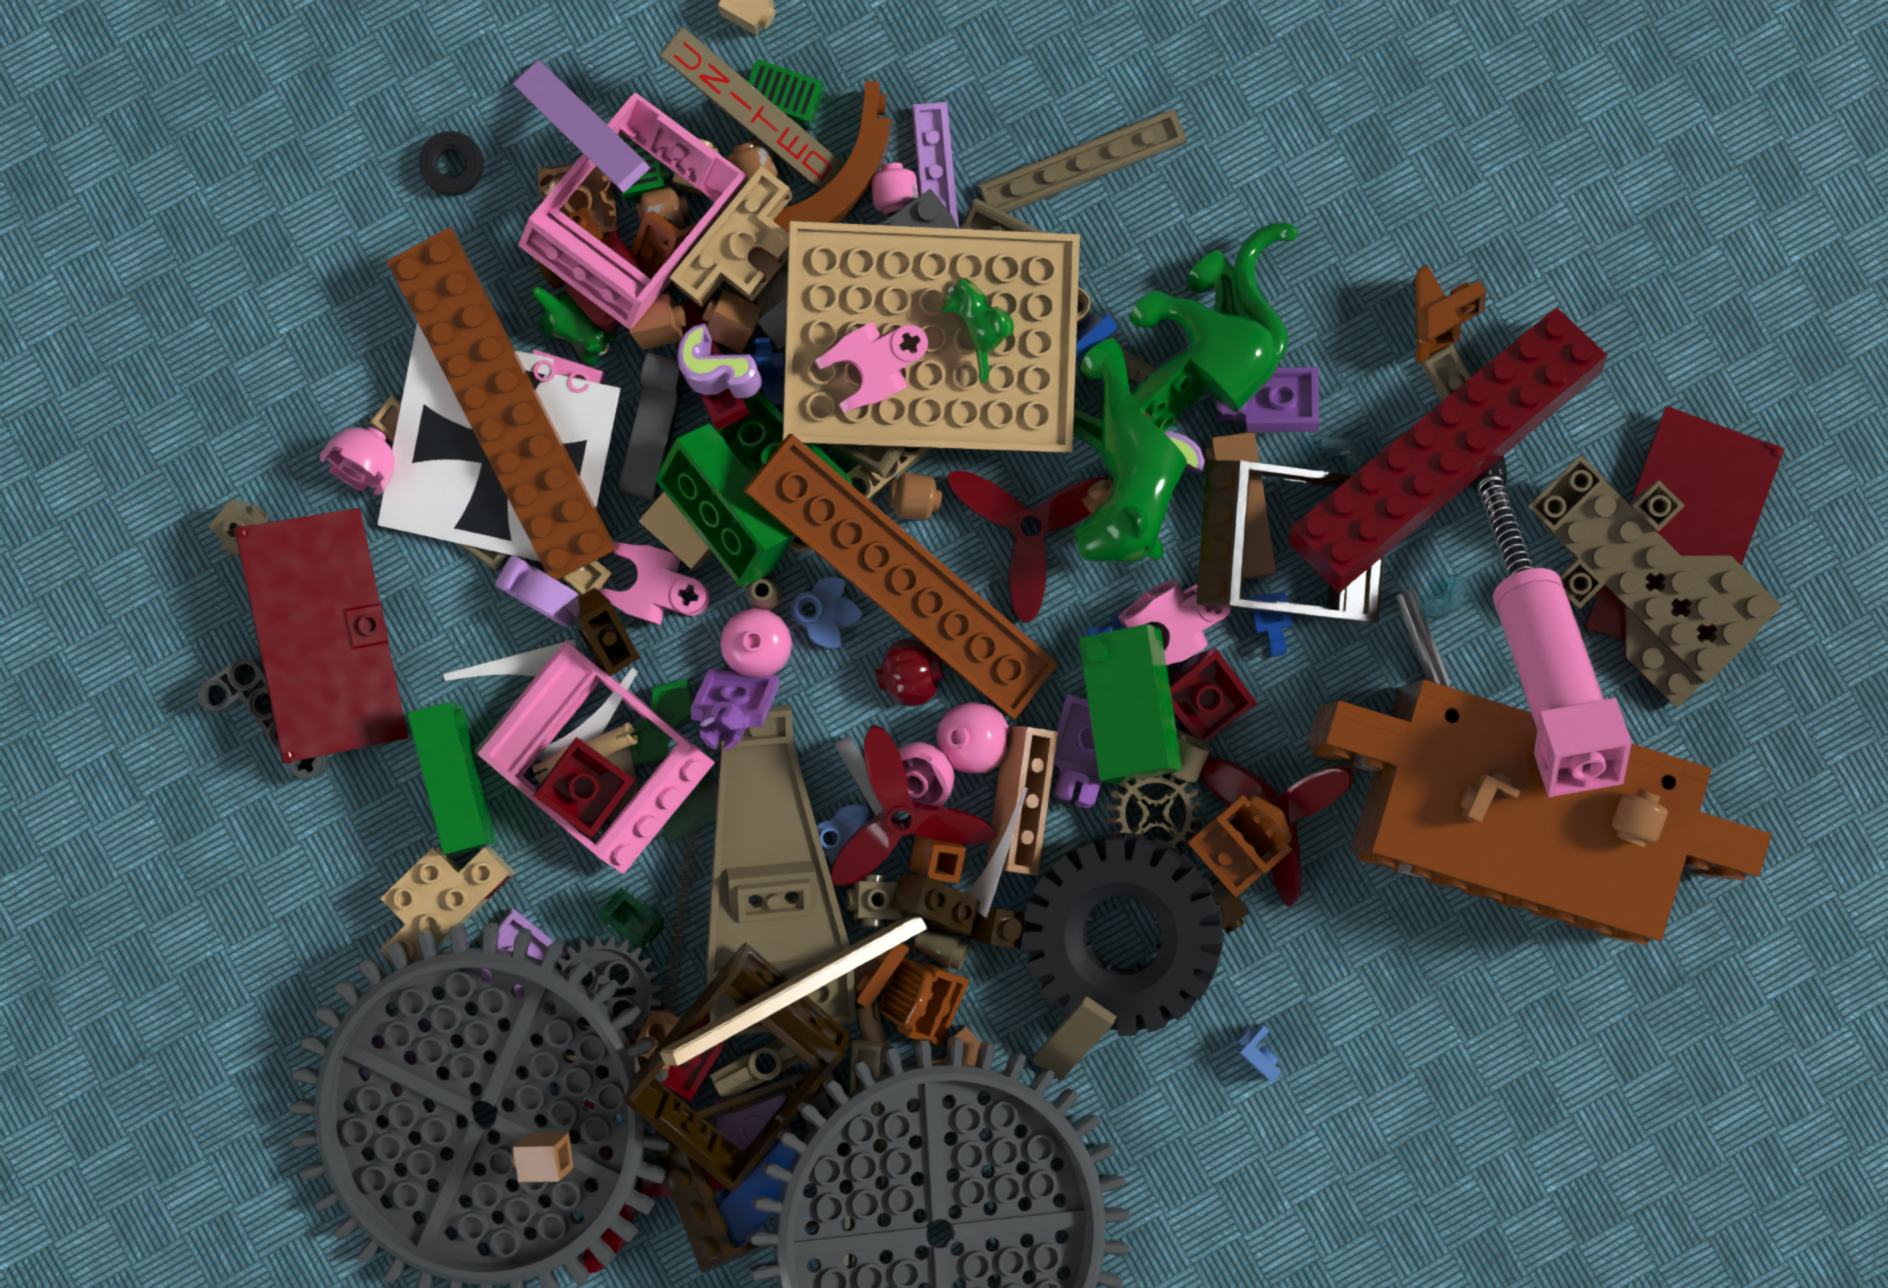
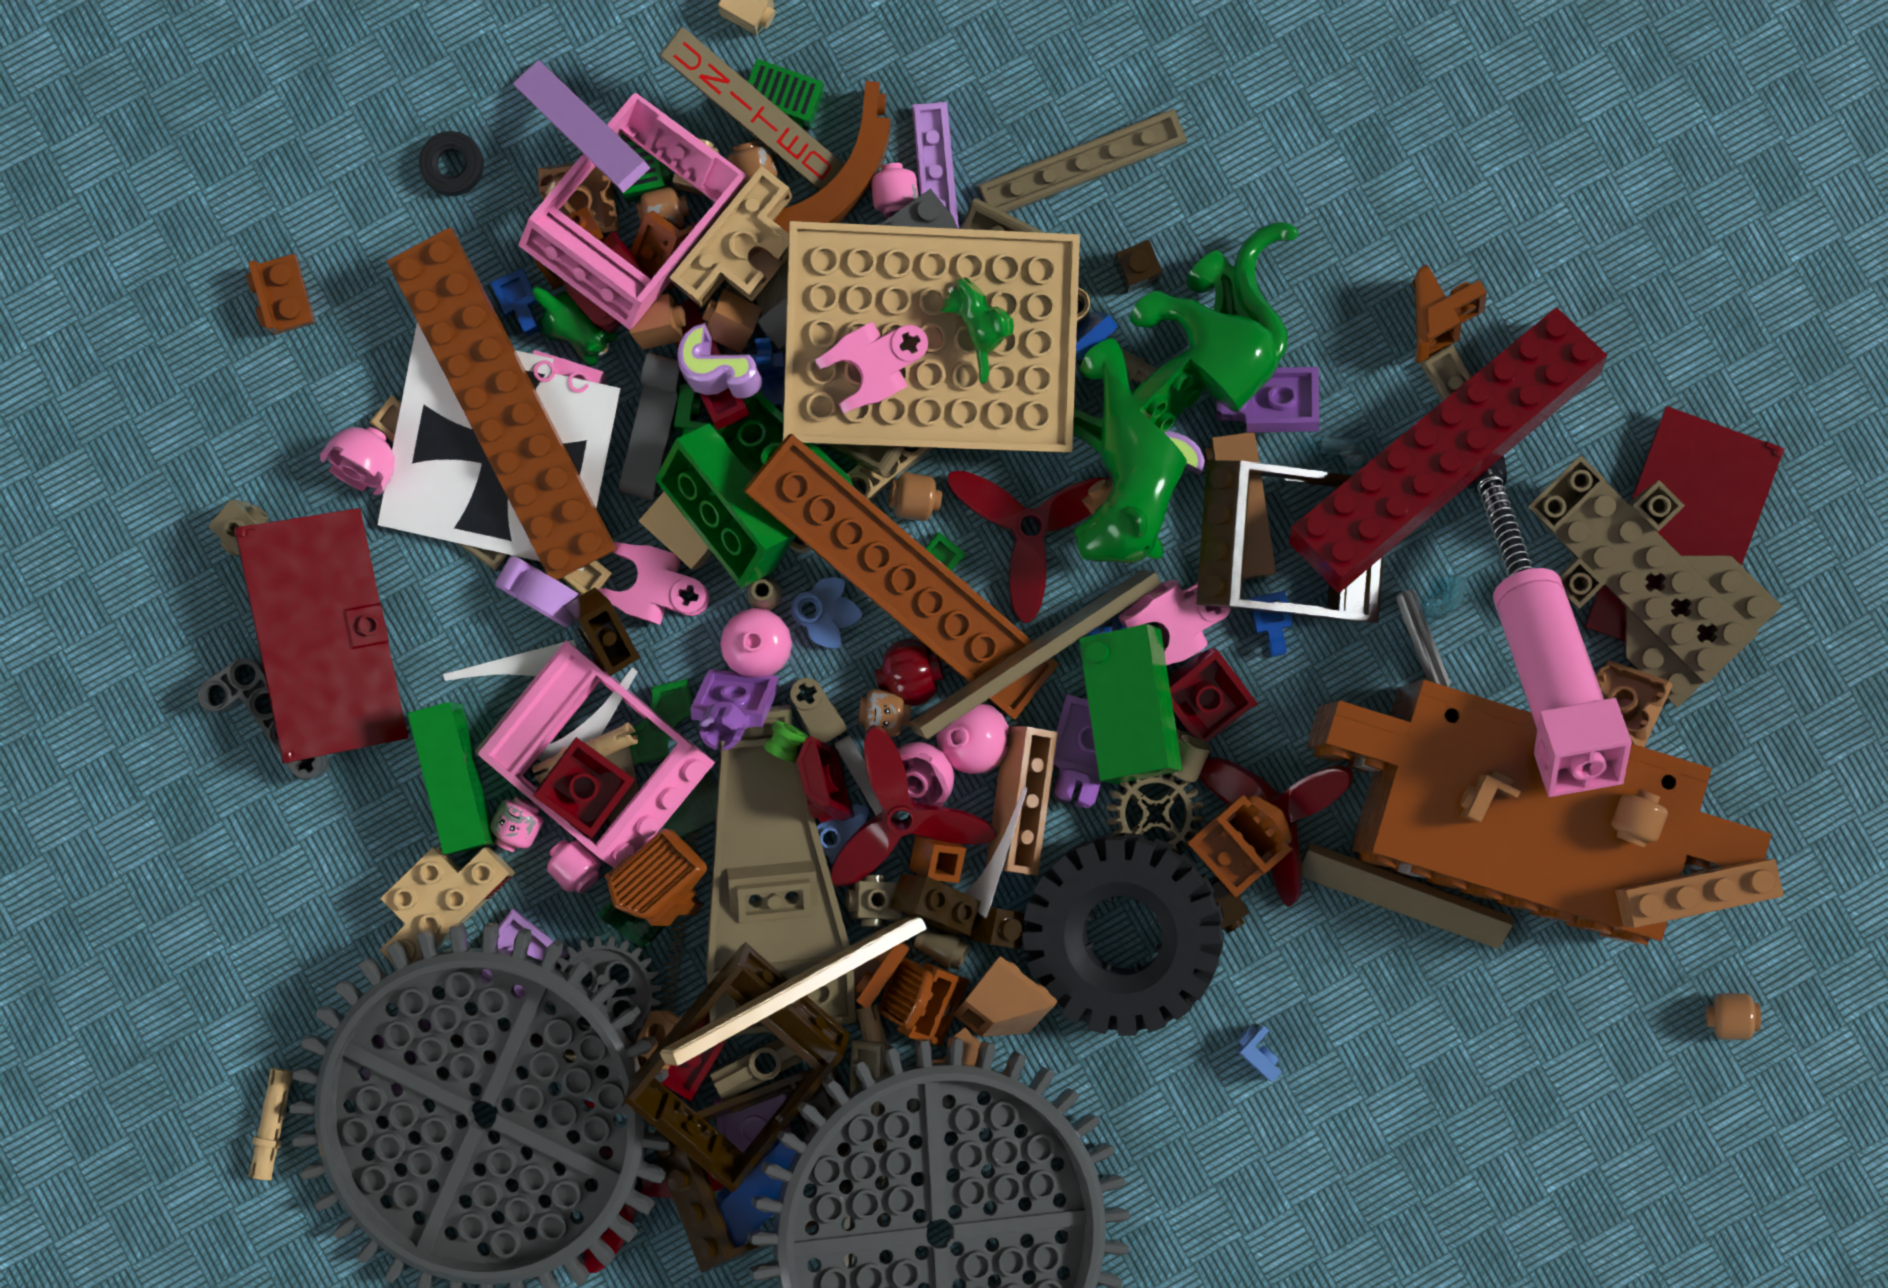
medium nougat brick [511,1132,574,1182] -> none
dark tan tile [1031,996,1117,1081] -> none
none -> dark orange bracket [246,254,316,335]
none -> tan pin [248,1068,294,1180]
none -> bright pink head [489,796,544,852]
none -> blue plate [490,268,540,337]
none -> bright pink head [547,840,601,894]
none -> dark orange piece [604,829,707,926]
none -> green bracket [674,384,711,436]
none -> bright green wheel [763,720,808,763]
none -> dark tan piece [790,678,848,743]
none -> dark red slope [797,736,855,823]
none -> medium nougat head [858,689,911,737]
none -> dark tan tile [909,569,1162,739]
none -> green tile [925,531,966,571]
none -> medium nougat slope [953,956,1058,1037]
none -> dark brown brick [1113,239,1163,294]
none -> dark tan tile [1301,843,1514,949]
none -> medium nougat slope [1596,660,1673,747]
none -> medium nougat brick [1615,858,1784,928]
none -> medium nougat head [1706,993,1761,1040]

